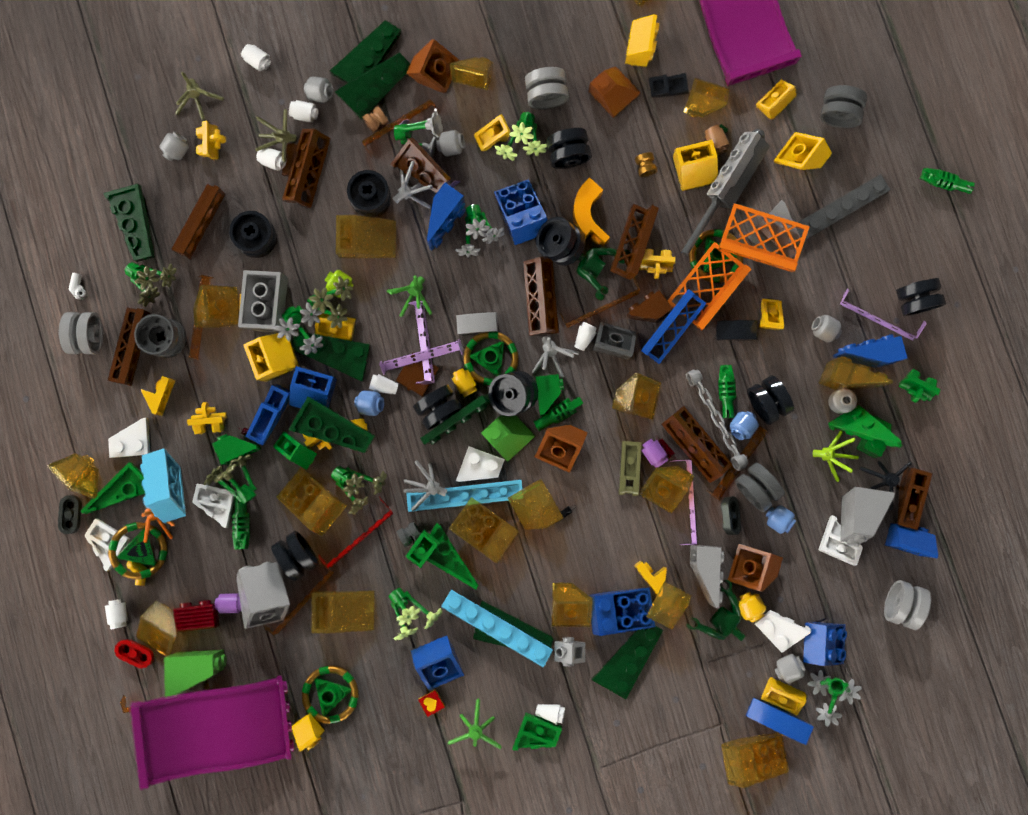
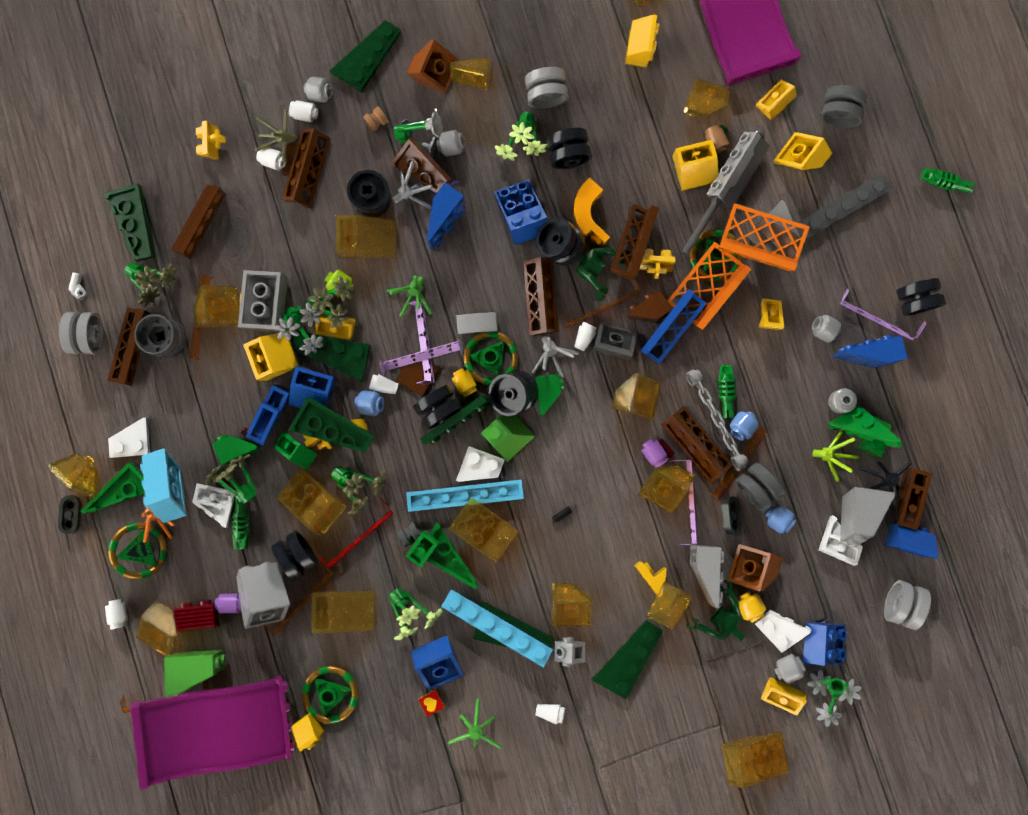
white wing [84,519,130,571] -> none
red plate [114,639,154,669] -> none
yellow arm [126,561,147,586] -> none
yellow slope [141,376,175,416] -> none
light grey head [160,132,189,161] -> none
olive plant [176,72,224,121] -> none
yellow hips [187,402,227,434] -> none
black wheel [229,211,277,258] -> none
white brick [241,44,271,71] -> none
dark green wing [334,52,410,120] -> none
clear orange piece [362,99,439,159] -> none
light grey plant [404,460,447,511] -> none
light grey plant [456,204,504,258] -> none
yellow slope [474,114,510,151] -> none
clear yellow slope [508,479,563,530] -> none
green wing [512,712,562,751] -> none
green hinge [533,397,583,432] -> none
dark orange slope [535,425,588,473] -> none
blue slope [587,587,655,636] -> none
dark orange slope [588,66,641,118] -> none
olive plate [618,441,642,496] -> none
pearl gold wheel [635,152,658,177] -> none
black slope [648,73,689,97] -> none
black slope [716,320,757,341] -> none
blue slope [746,697,814,745] -> none
black wheel [747,375,794,425] -> none
clear yellow slope [818,356,893,391] -> none
green hips [898,369,941,403] -> none

